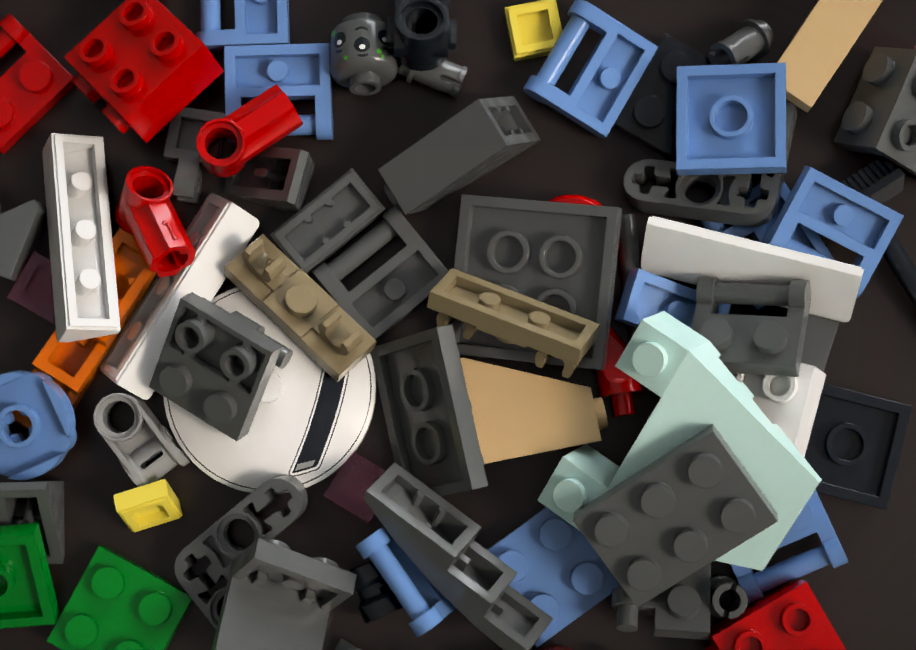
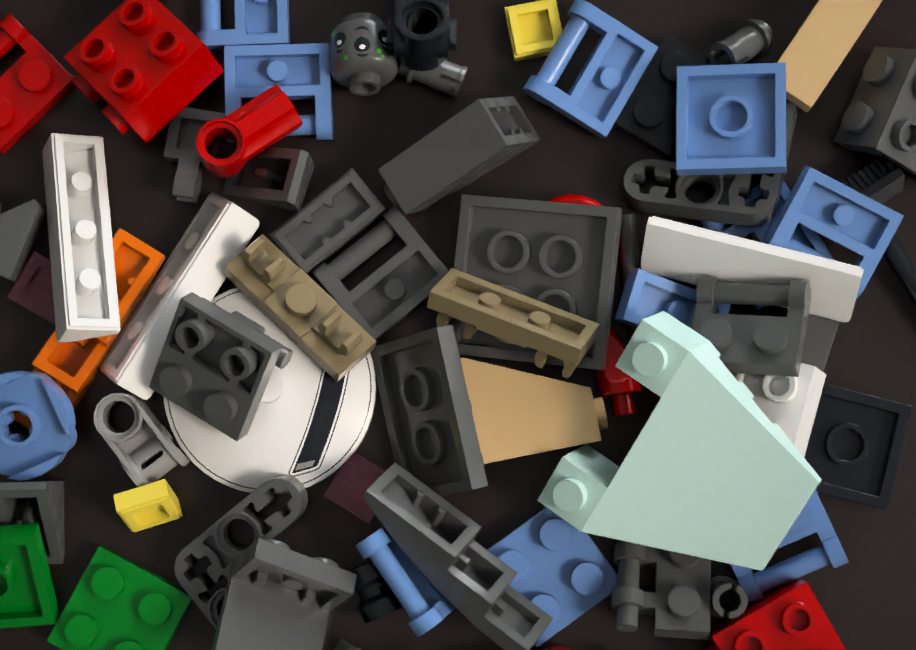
red piece [114,166,196,277] -> none
dark grey plate [573,424,778,607] -> none

